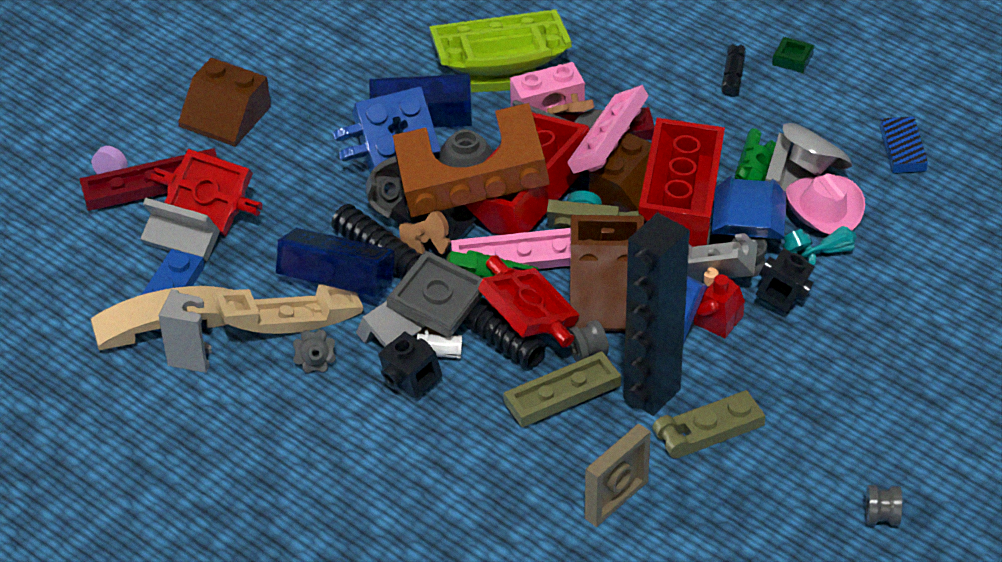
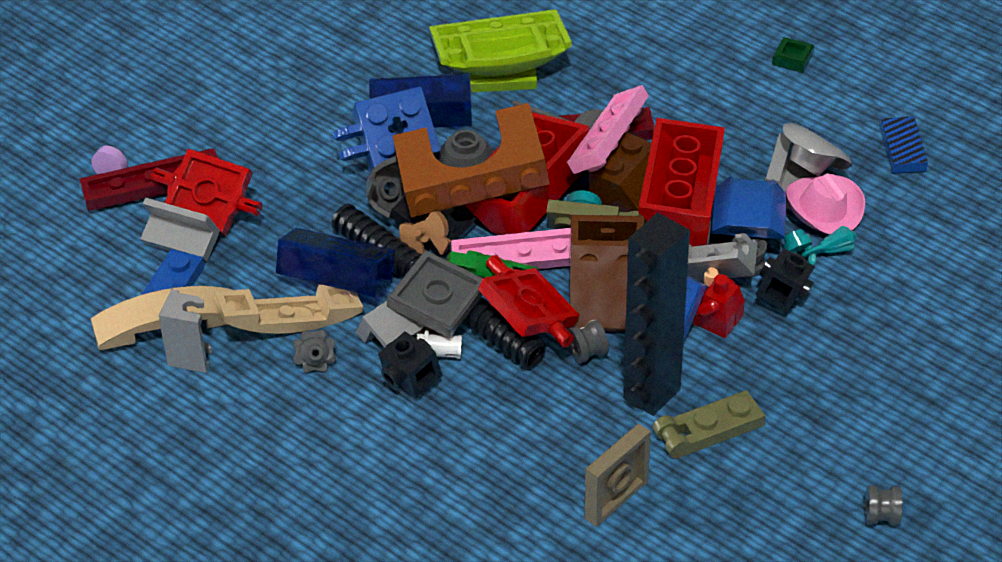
reddish brown slope [178,57,271,147] -> none
olive plate [504,351,621,427] -> none
bright pink brick [510,62,585,116] -> none
medium nougat piece [547,93,594,115] -> none
black axle [722,44,746,96] -> none
green hinge [735,128,776,181] -> none

